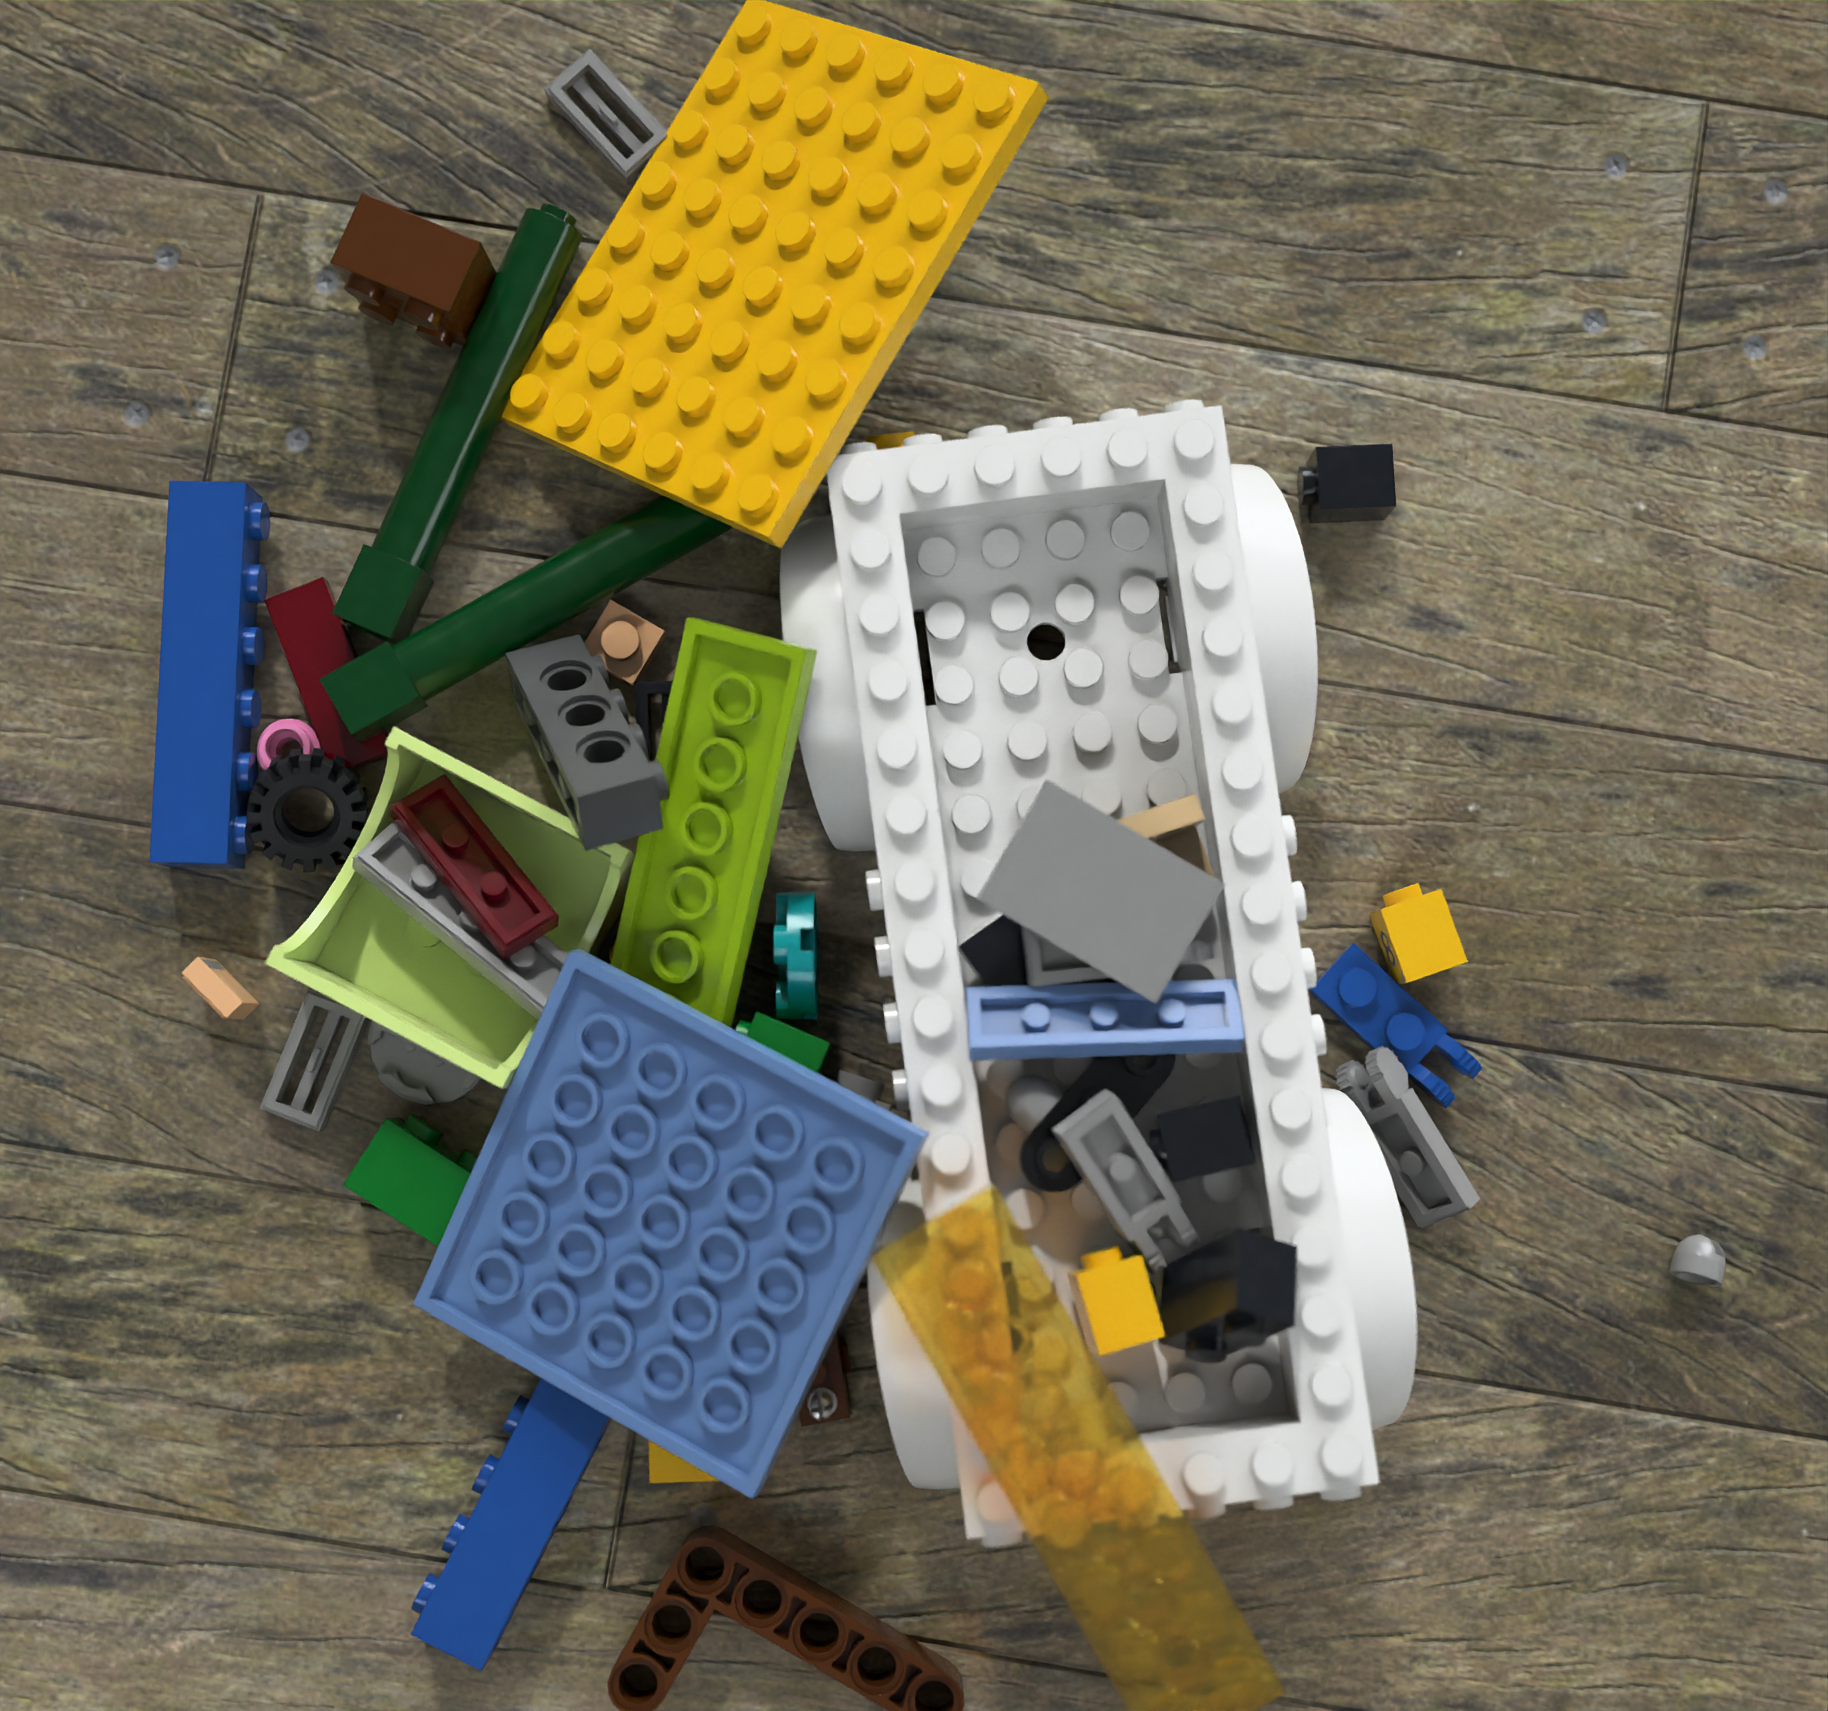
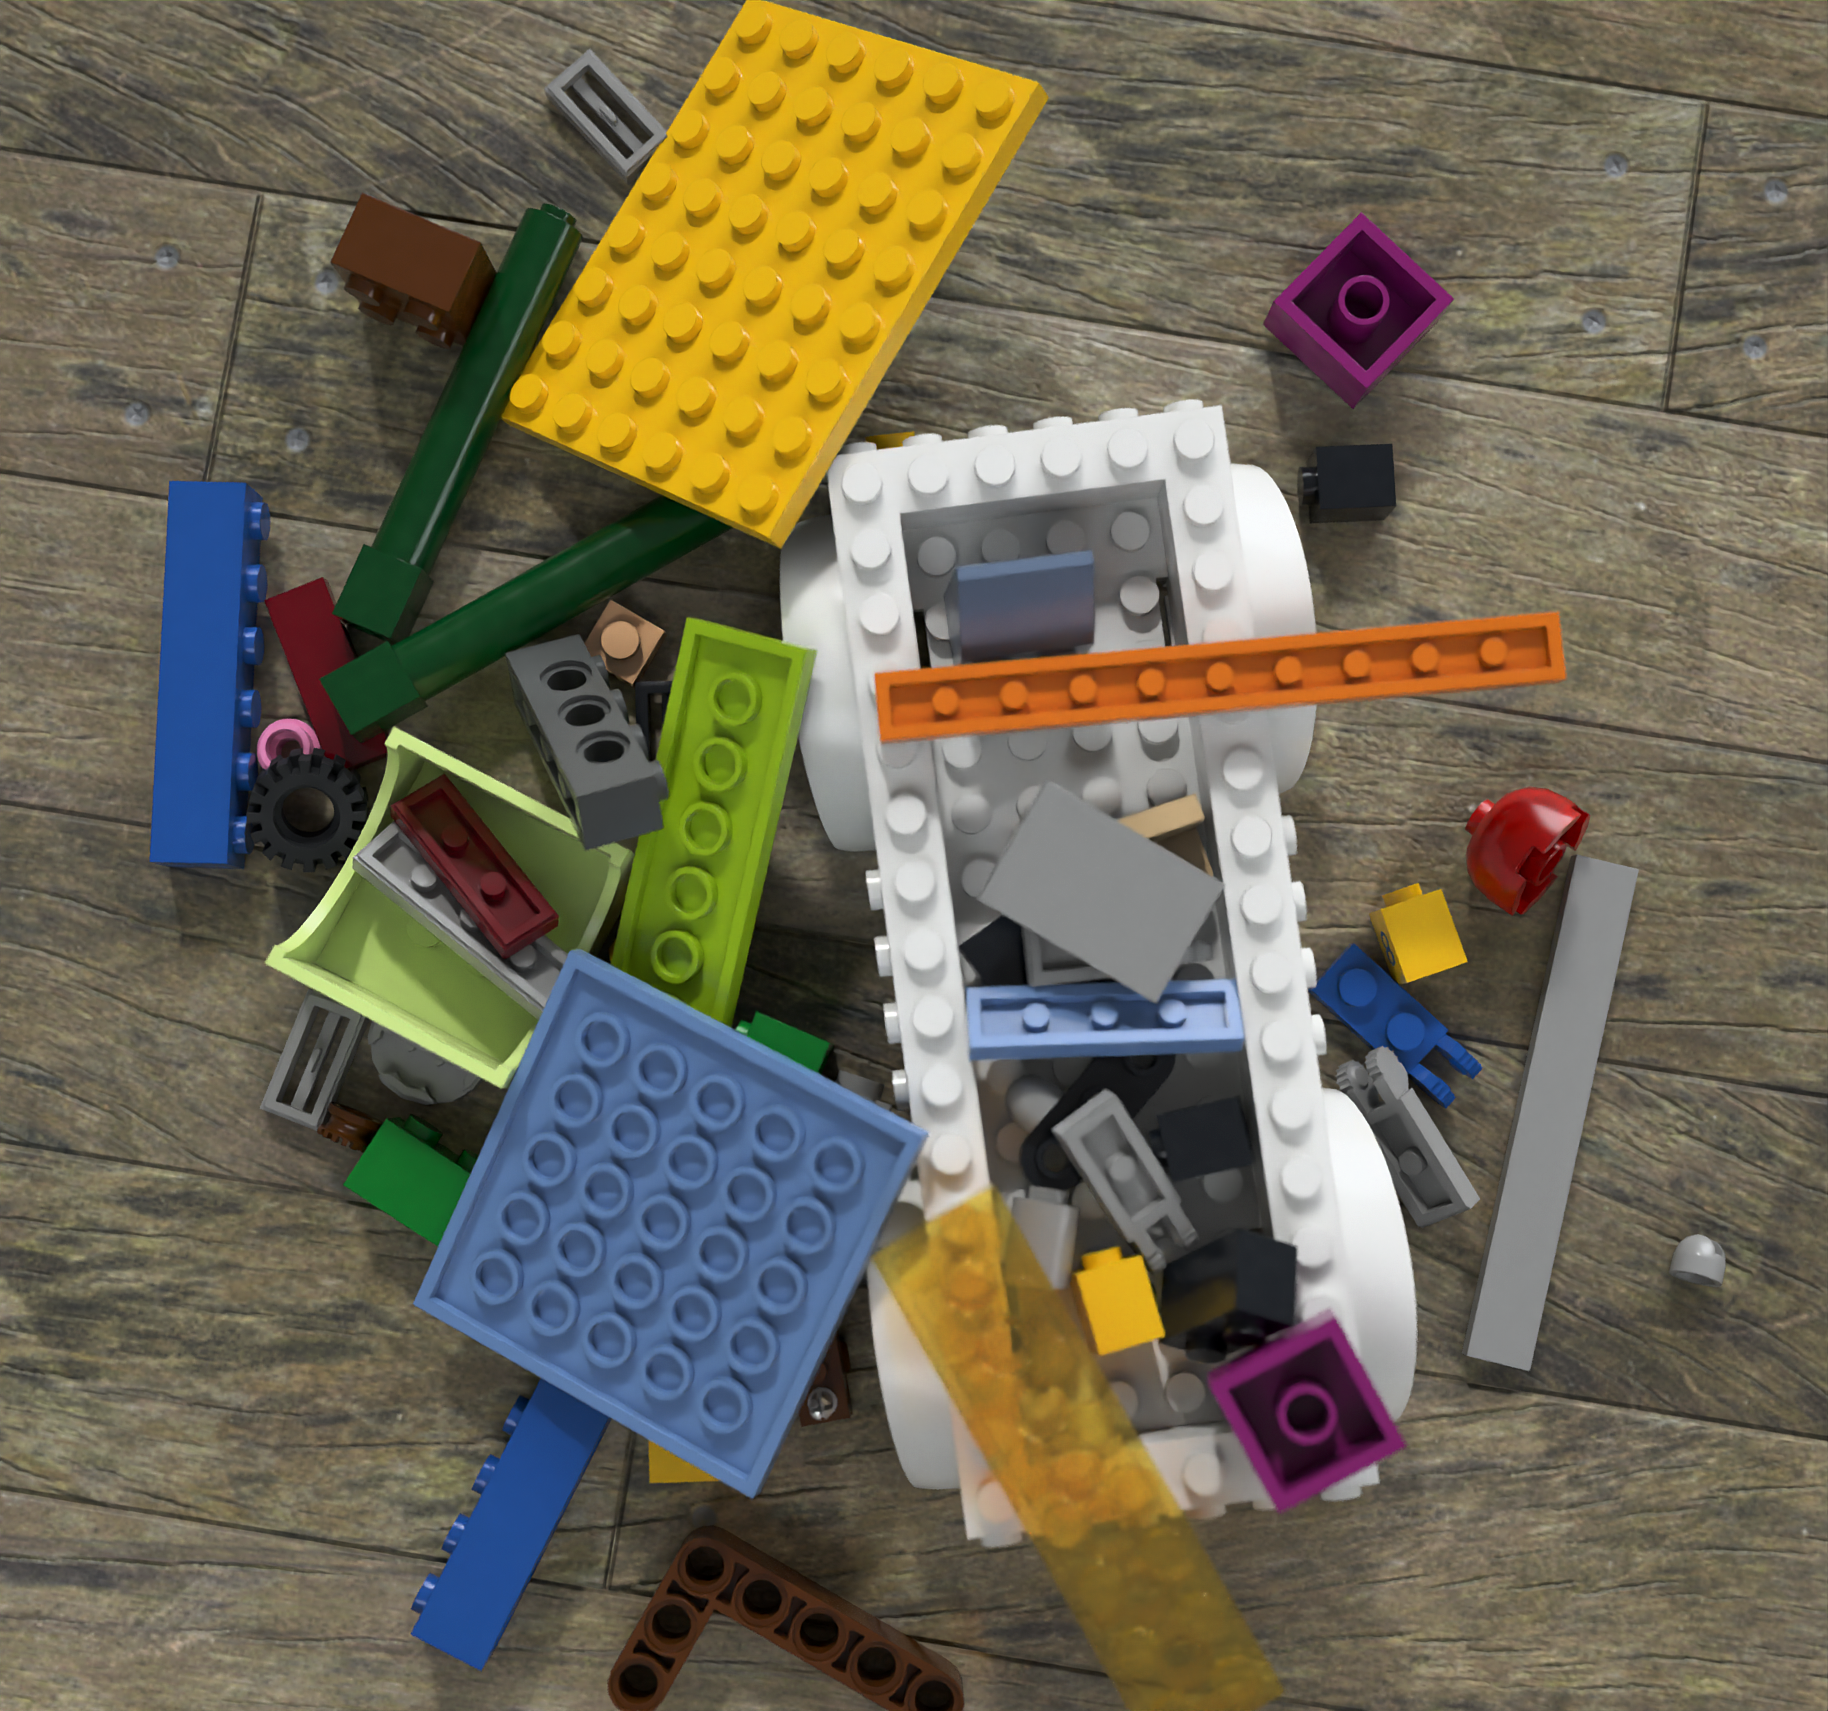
light nougat tile [181,957,259,1020] -> none
teal plate [774,891,818,1020] -> none
none -> reddish brown bush [317,1102,383,1153]
none -> orange plate [874,611,1567,745]
none -> sand blue slope [943,550,1094,666]
none -> light grey brick [1002,1185,1081,1289]
none -> magenta brick [1207,1307,1407,1514]
none -> magenta brick [1263,212,1454,409]
none -> light grey tile [1462,855,1639,1371]
none -> red cylinder [1465,787,1590,916]

